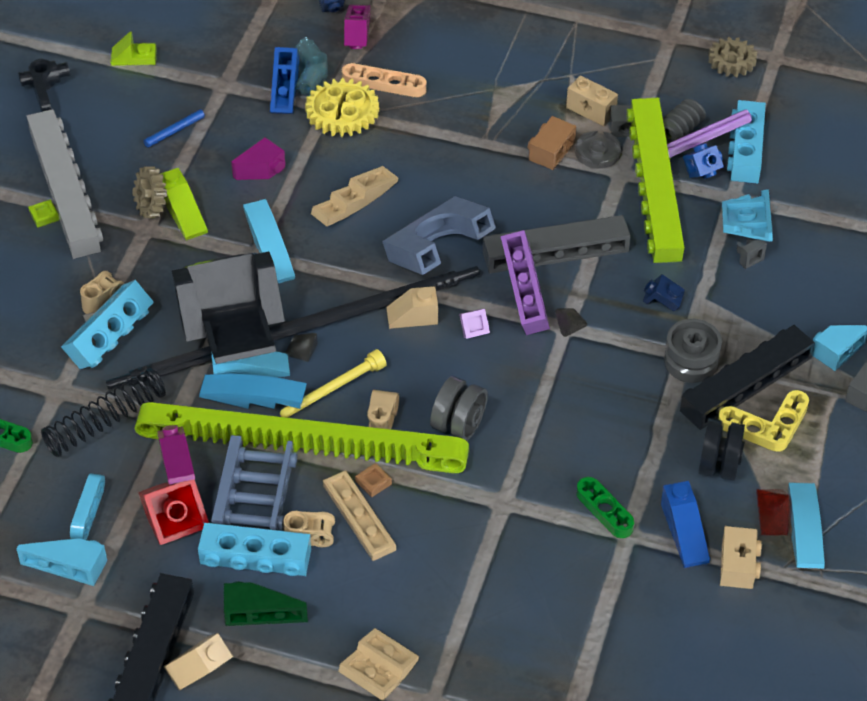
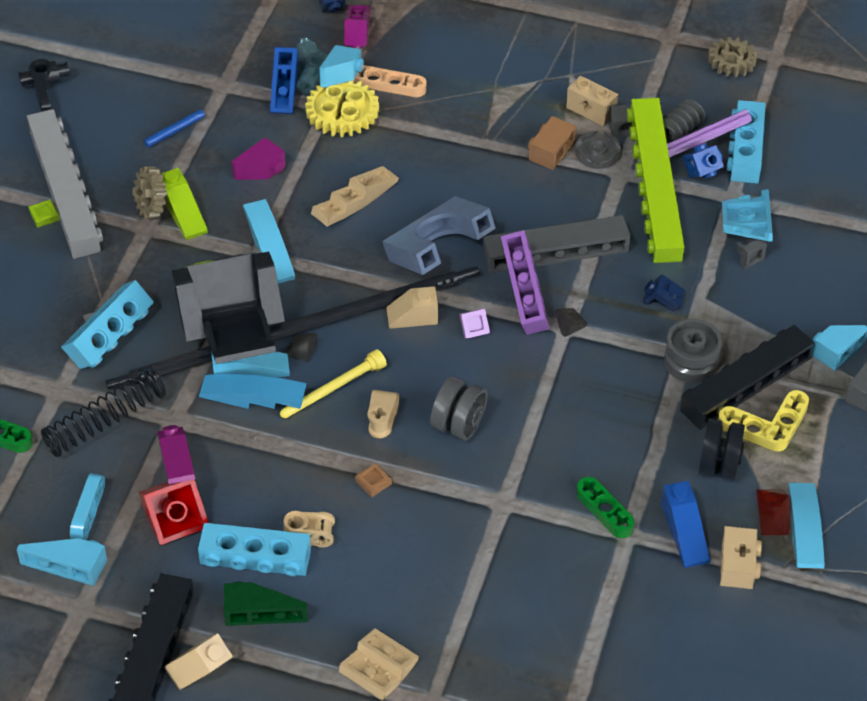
tan piece [80,271,125,314] -> none
lime slope [111,31,157,66] -> none
lime gear [135,402,469,473] -> none
sand blue fence [211,435,297,531] -> none
tan tile [323,470,396,561] -> none
none -> medium azure slope [320,45,364,88]

